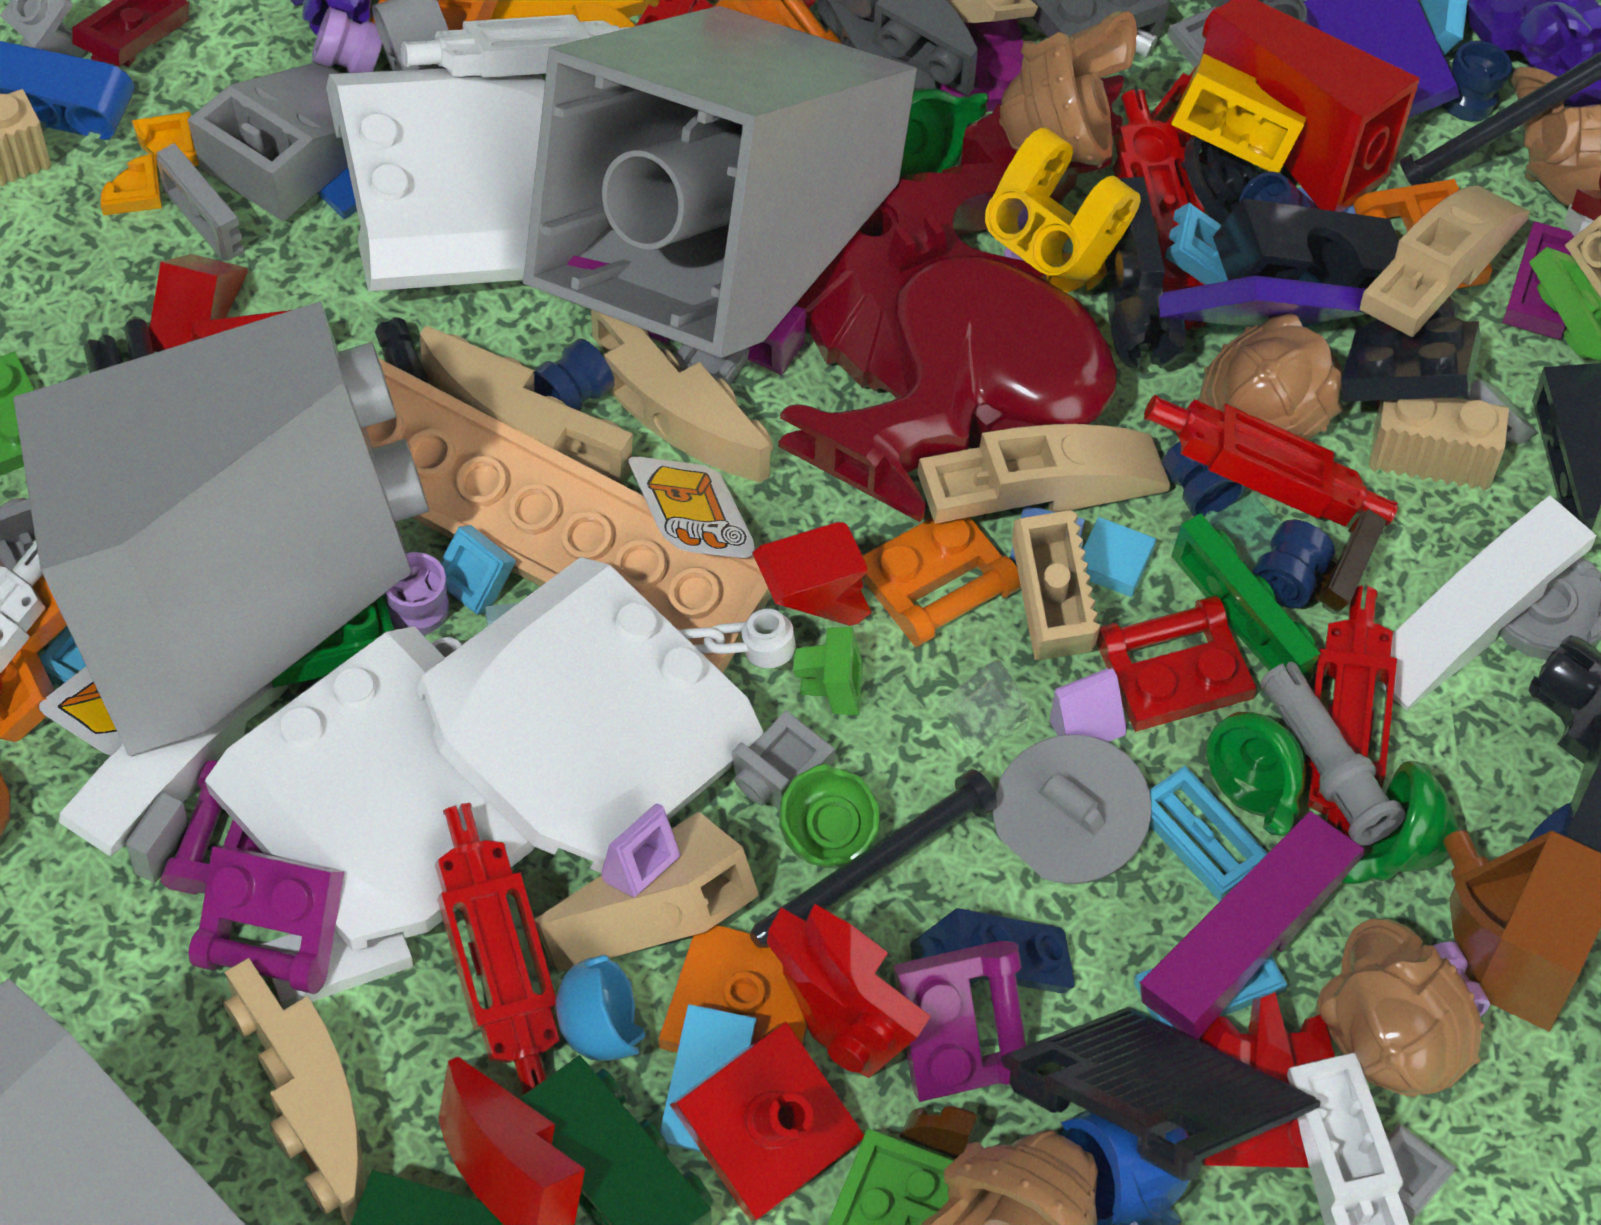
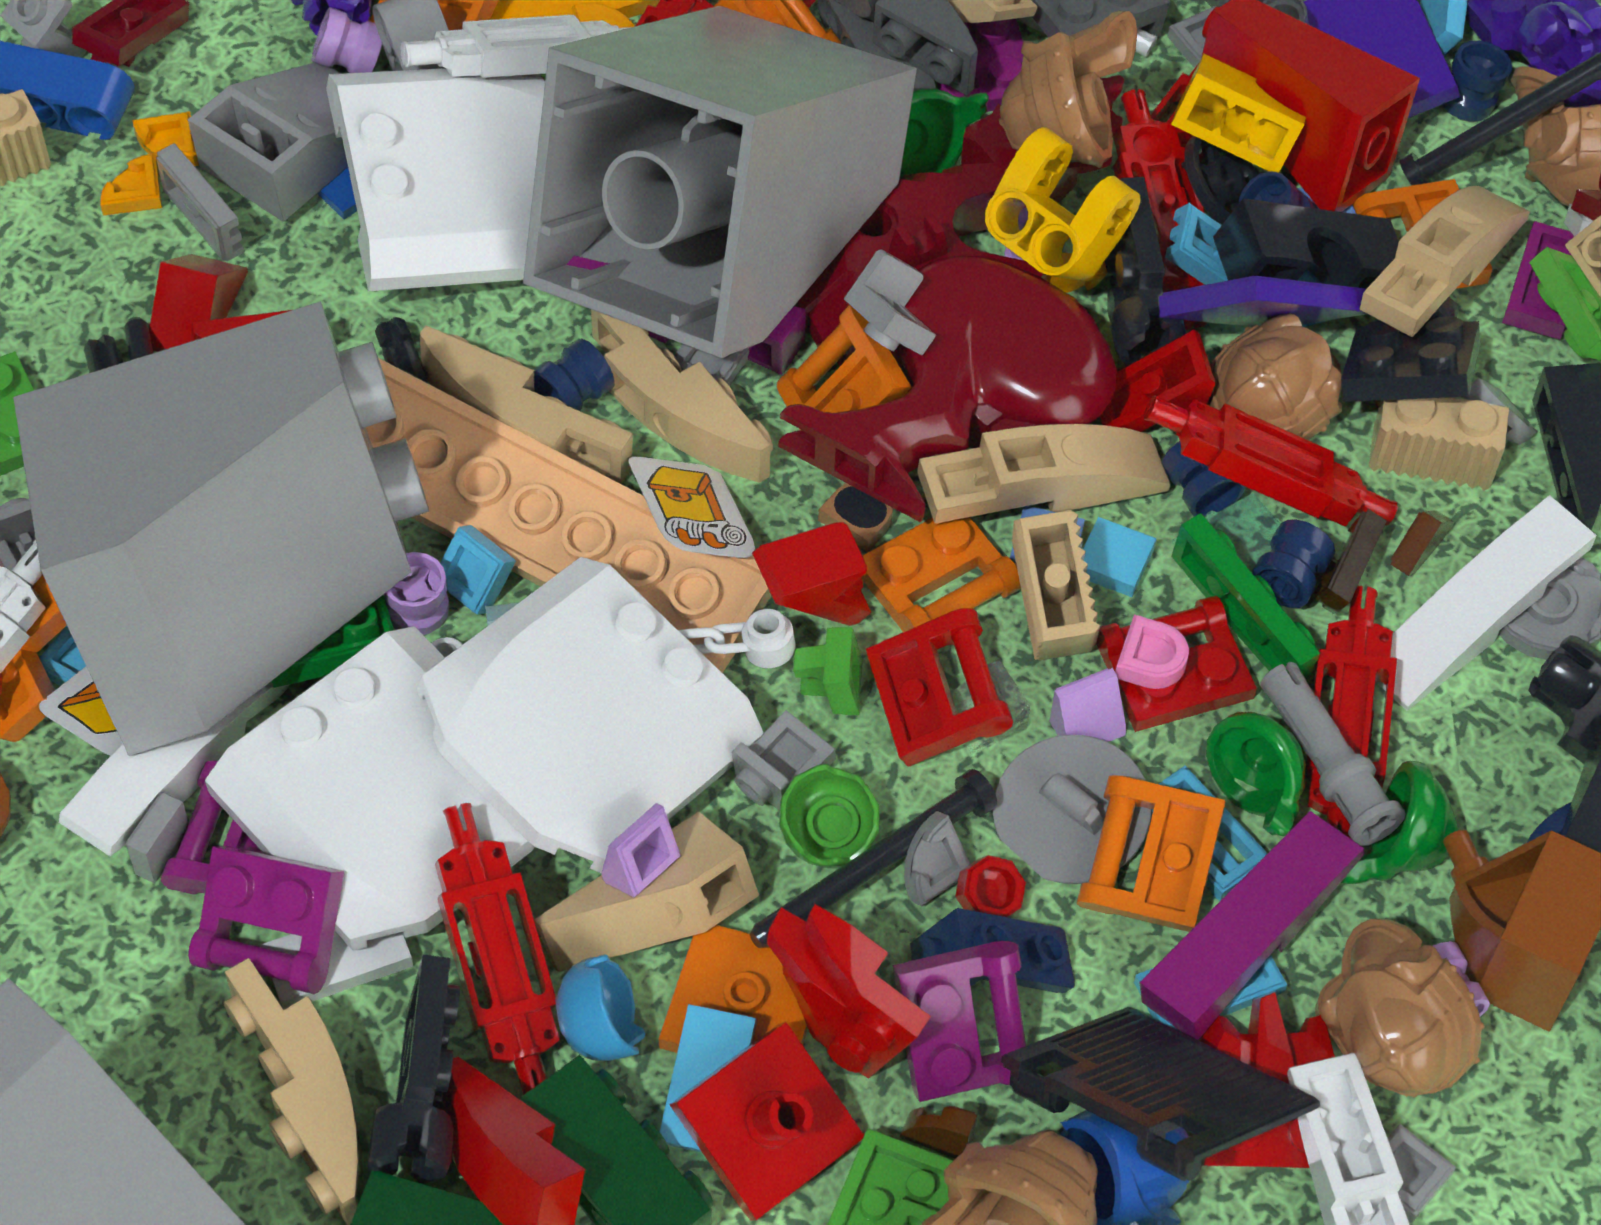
none -> black plate [368,954,460,1184]
none -> orange plate [776,305,912,430]
none -> tile [818,483,893,553]
none -> light grey bracket [844,250,936,355]
none -> red plate [866,608,1013,767]
none -> light grey tile [904,811,970,906]
none -> red tile [955,855,1026,917]
none -> orange plate [1076,775,1225,932]
none -> red slope [1100,330,1216,432]
none -> bright pink tile [1115,614,1189,689]
none -> reddish brown tile [1390,510,1454,576]

